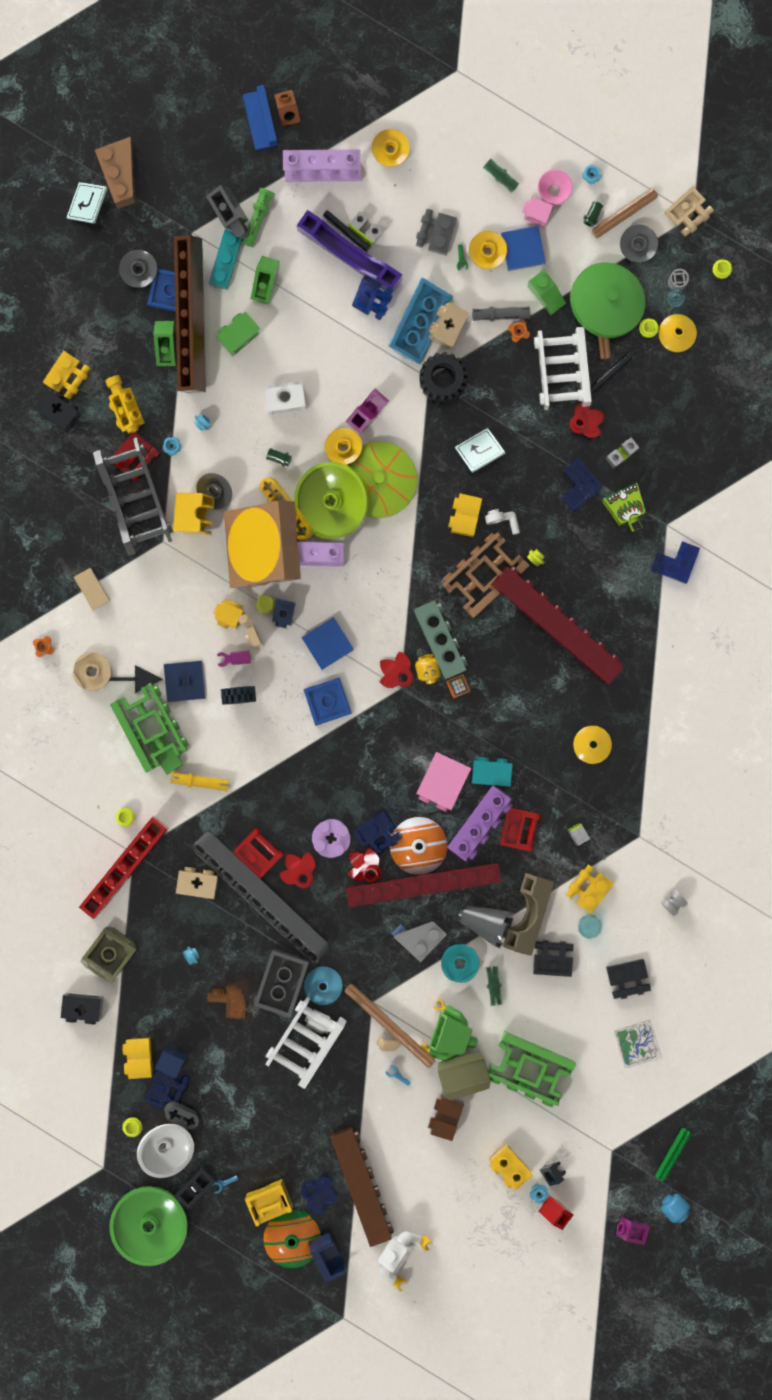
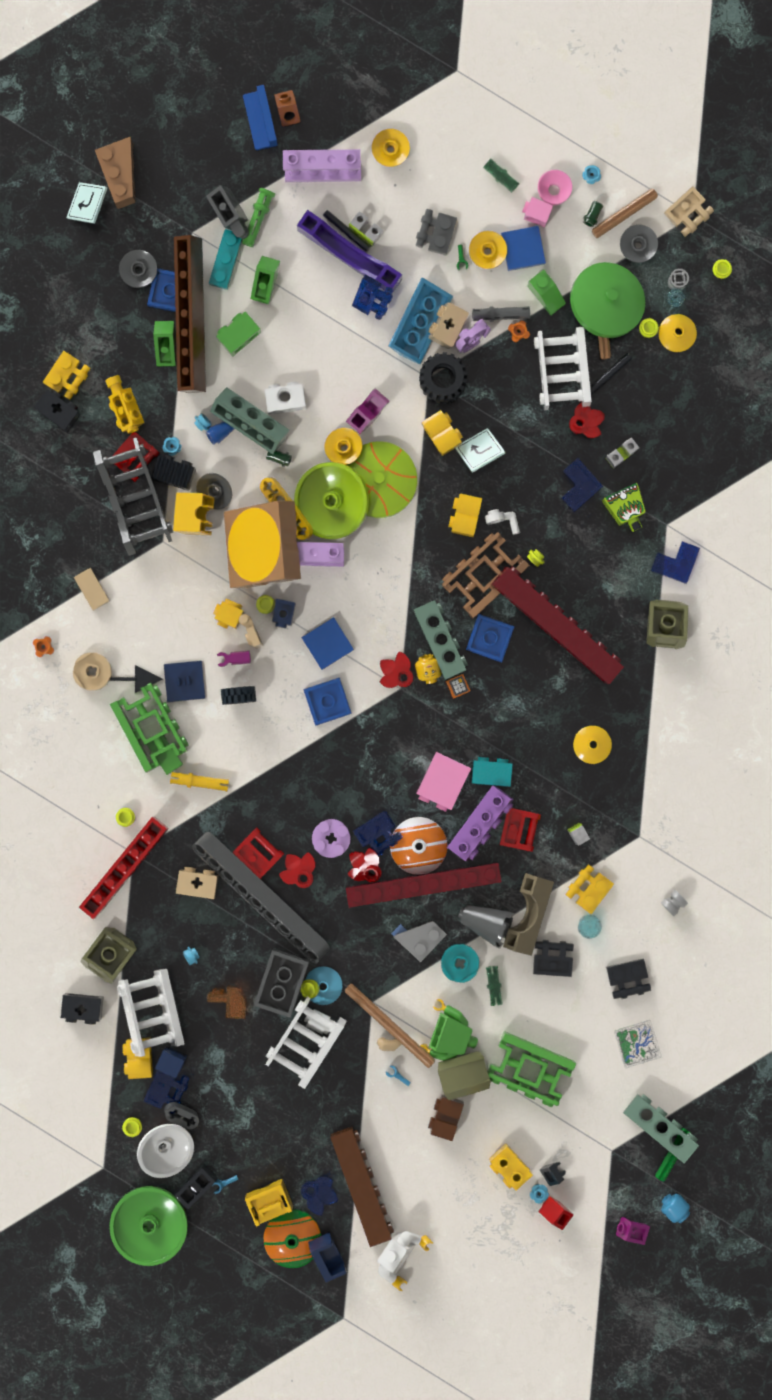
none -> white fence [117,969,184,1057]
none -> black brick [151,454,196,491]
none -> blue cone [206,422,235,445]
none -> sand green brick [210,387,290,454]
none -> neon yellow plate [300,979,319,999]
none -> yellow brick [422,410,463,456]
none -> lavender plate [455,319,491,353]
none -> blue tile [466,614,515,663]
none -> sand green brick [623,1094,699,1164]
none -> olive slope [646,600,688,649]

